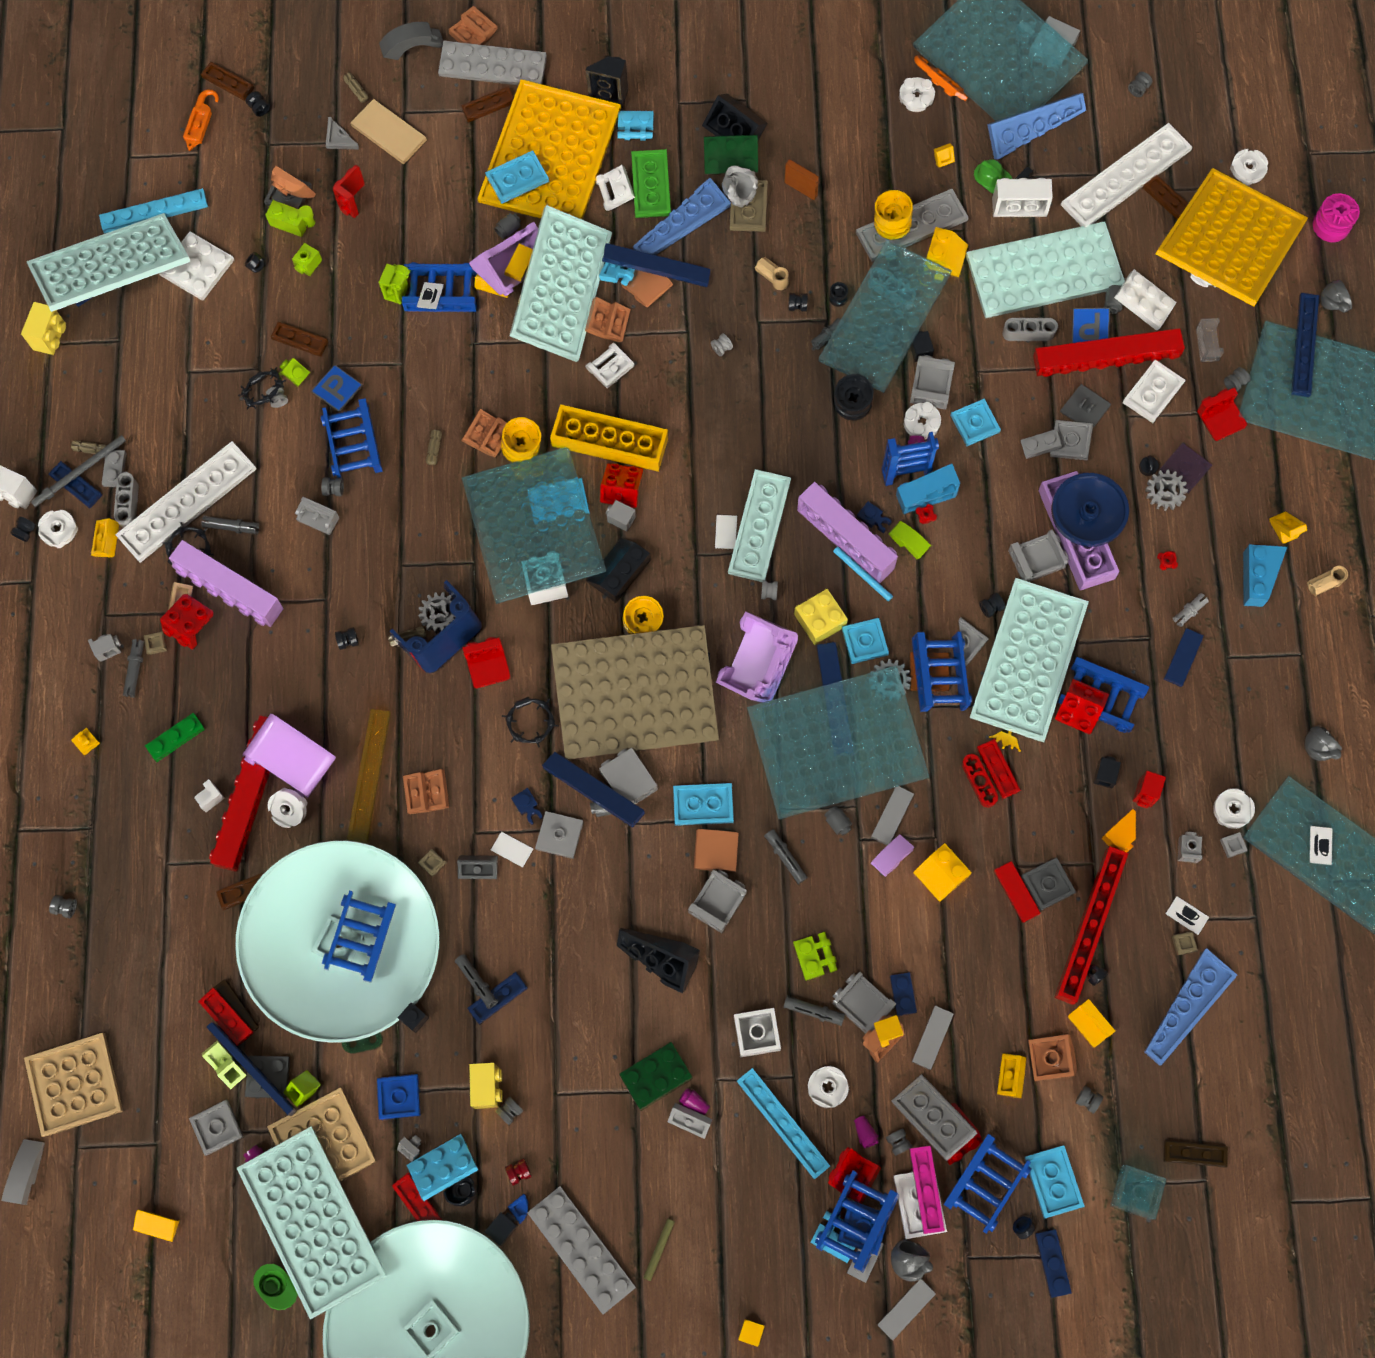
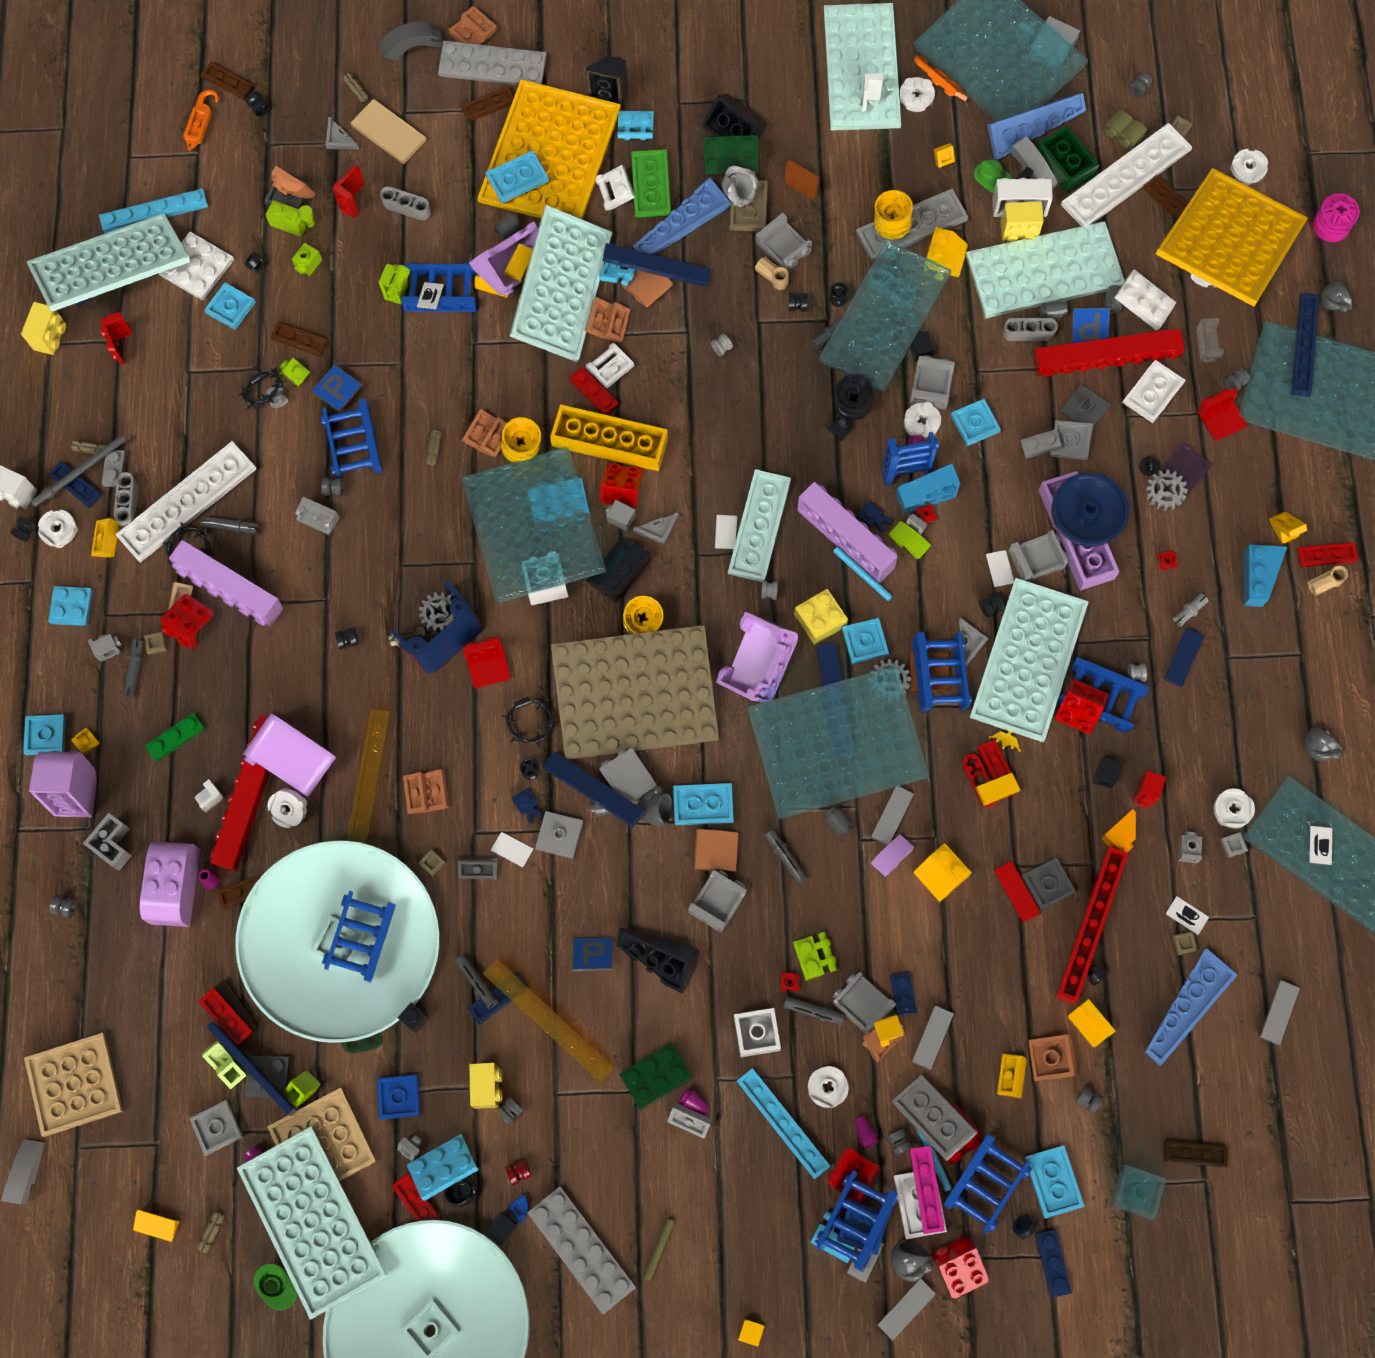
none -> medium azure plate [24,714,66,755]
none -> lavender brick [29,751,97,817]
none -> medium azure plate [48,586,93,626]
none -> light grey brick [83,813,132,871]
none -> red bracket [100,312,133,365]
none -> lavender brick [140,841,201,927]
none -> dark tan axle [197,1212,224,1253]
none -> magenta cone [198,870,220,889]
none -> medium azure plate [204,283,256,330]
none -> light grey beam [380,187,431,221]
none -> clear yellow plate [483,959,615,1083]
none -> black wheel [520,758,540,780]
none -> red plate [568,366,619,415]
none -> blue piece [572,937,613,971]
none -> light grey tile [633,512,679,545]
none -> dark grey piece [639,786,672,827]
none -> light grey panel [756,213,812,270]
none -> red plate [780,972,800,992]
none -> light aqua plate [824,3,901,130]
none -> black plate [828,415,854,441]
none -> white panel [862,73,883,111]
none -> light grey plate [906,513,927,536]
none -> medium azure bar [916,1129,953,1192]
none -> bracket [931,1236,989,1299]
none -> yellow tile [976,773,1020,806]
none -> white sticker [986,550,1014,587]
none -> light yellow brick [1000,202,1044,242]
none -> light grey slope [1011,136,1058,188]
none -> dark green brick [1037,125,1099,193]
none -> dark grey brick [1039,300,1067,319]
none -> olive brick [1104,109,1147,150]
none -> light grey wheel [1127,663,1147,682]
none -> dark tan tile [1171,116,1193,138]
none -> light grey tile [1259,980,1300,1045]
none -> red plate [1297,542,1358,567]

